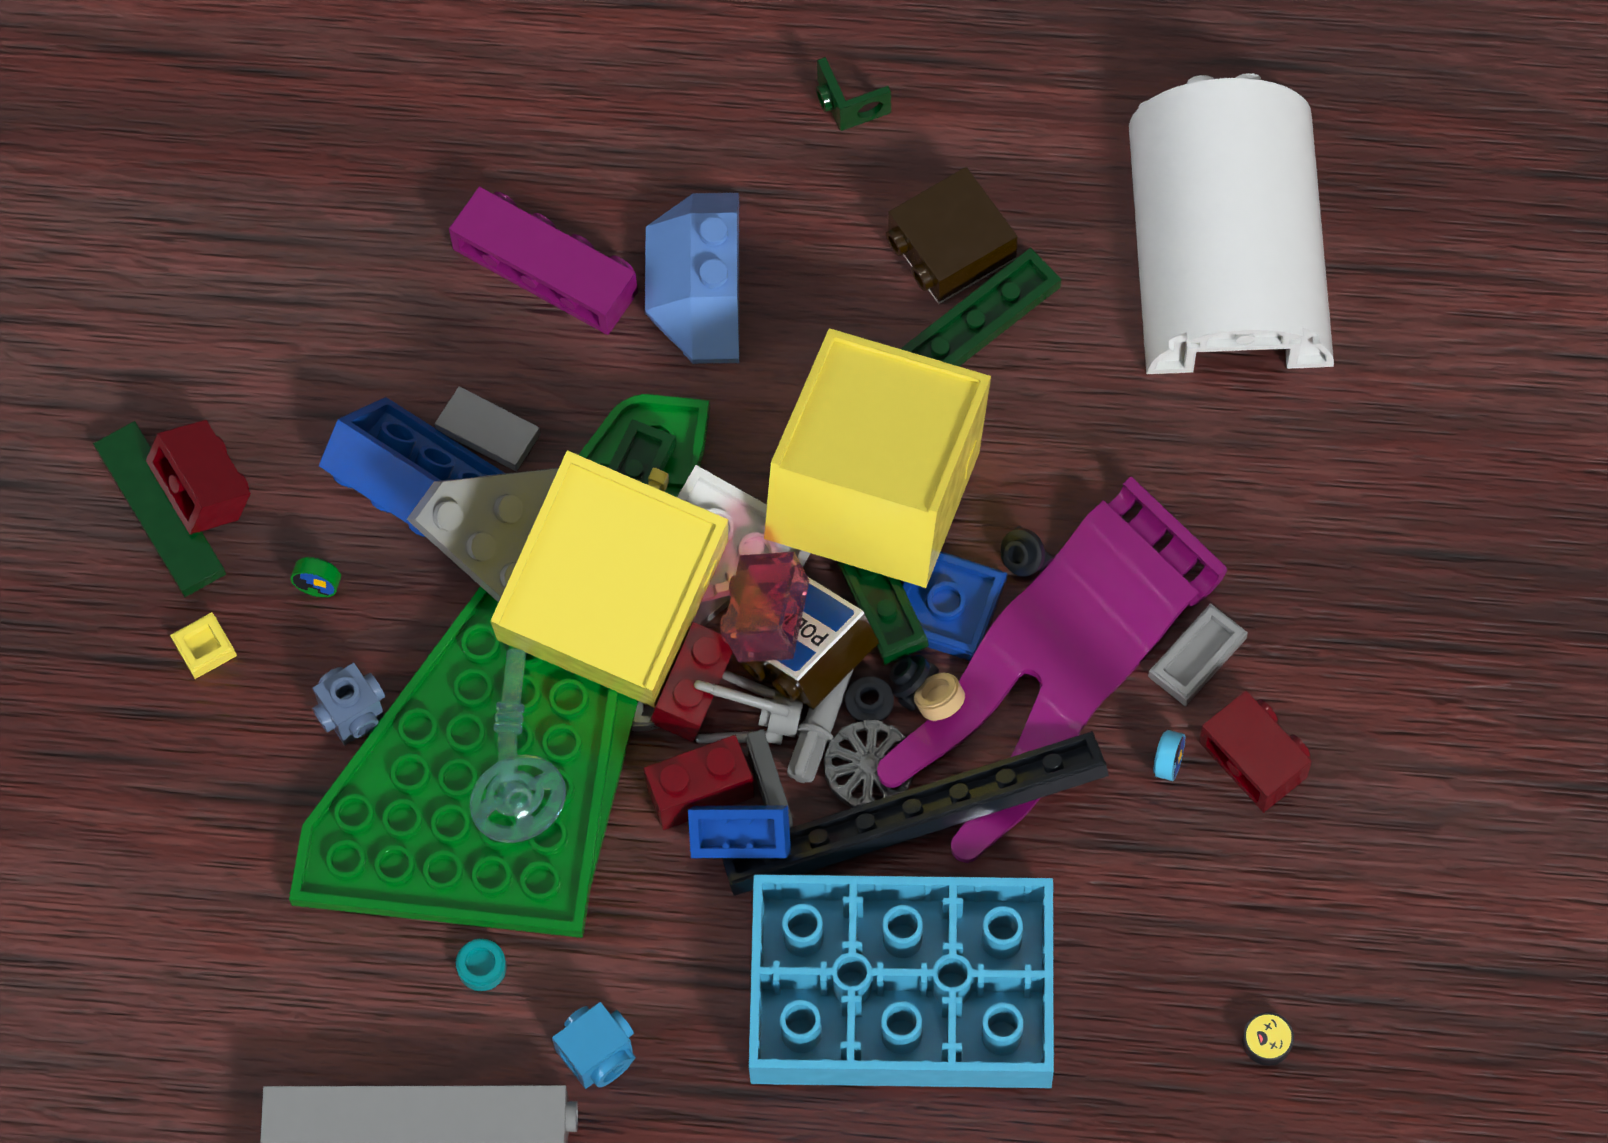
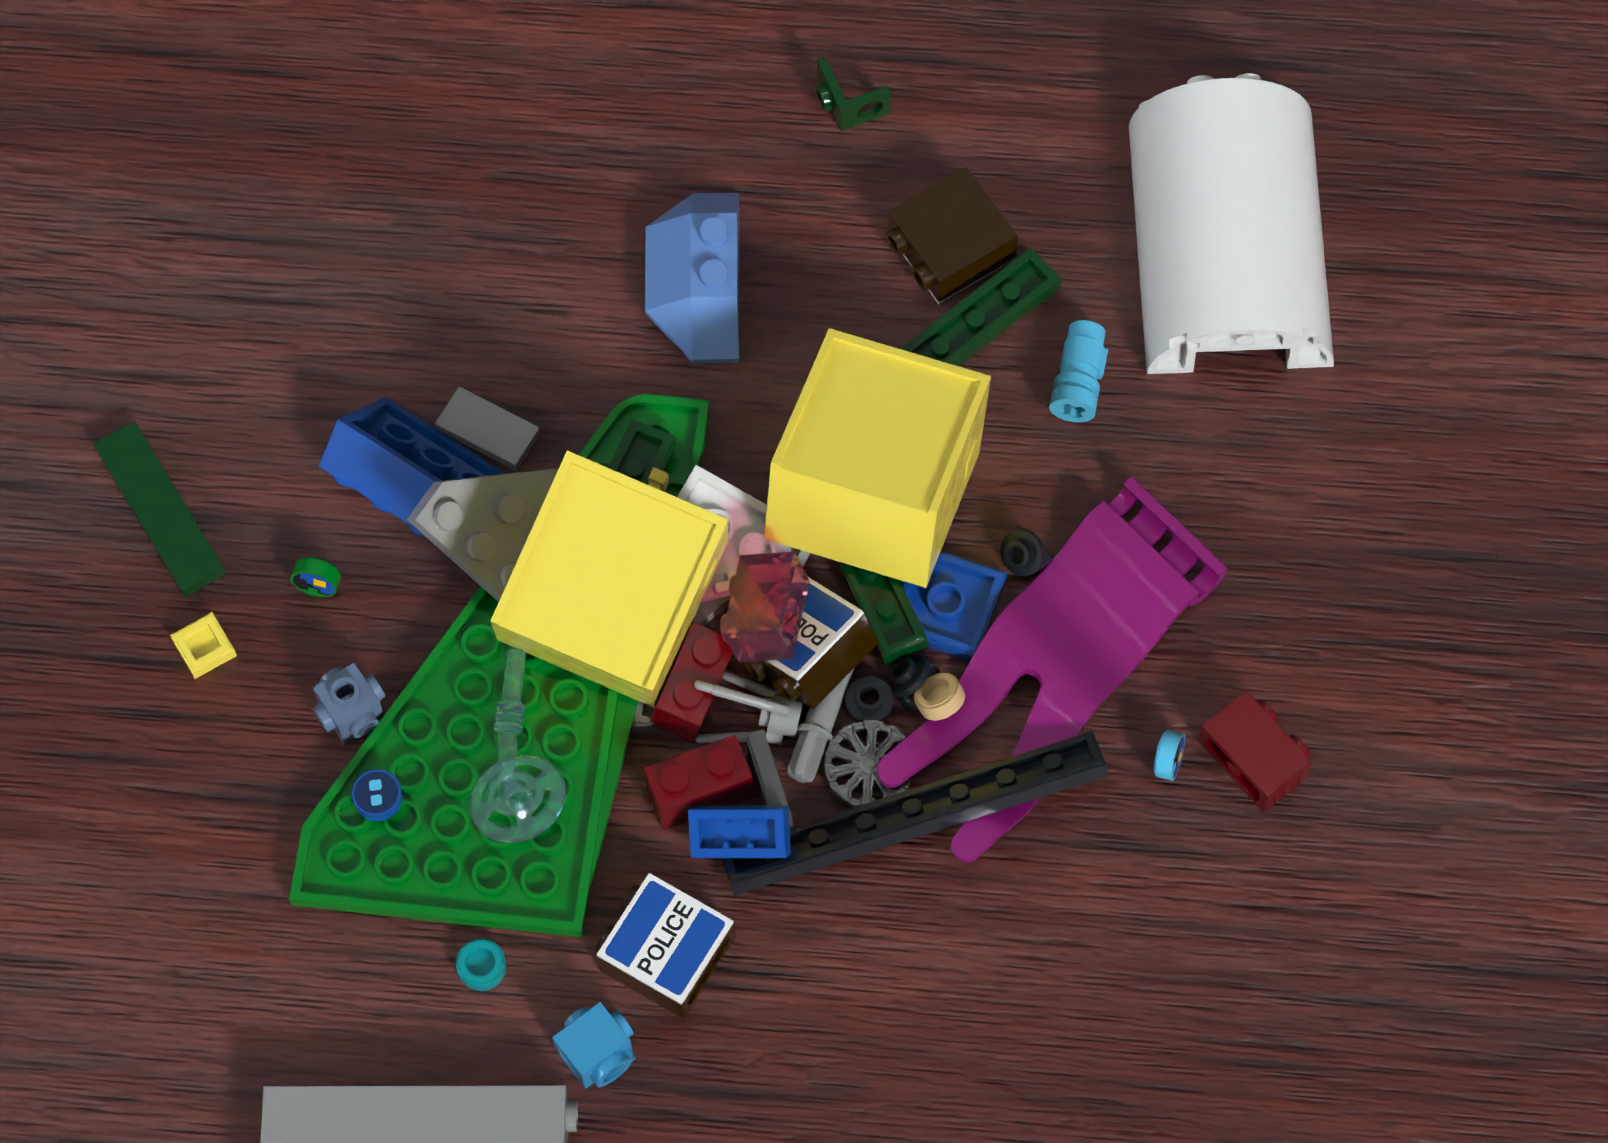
dark red brick [146,420,251,535] -> none
magenta brick [449,186,638,335] -> none
medium azure brick [749,875,1054,1088] -> none
light grey tile [1148,603,1248,707] -> none
light yellow tile [1242,1012,1294,1065] -> none
none -> tile [352,769,403,821]
none -> piece [595,873,736,1019]
none -> medium azure axle [1049,320,1108,422]

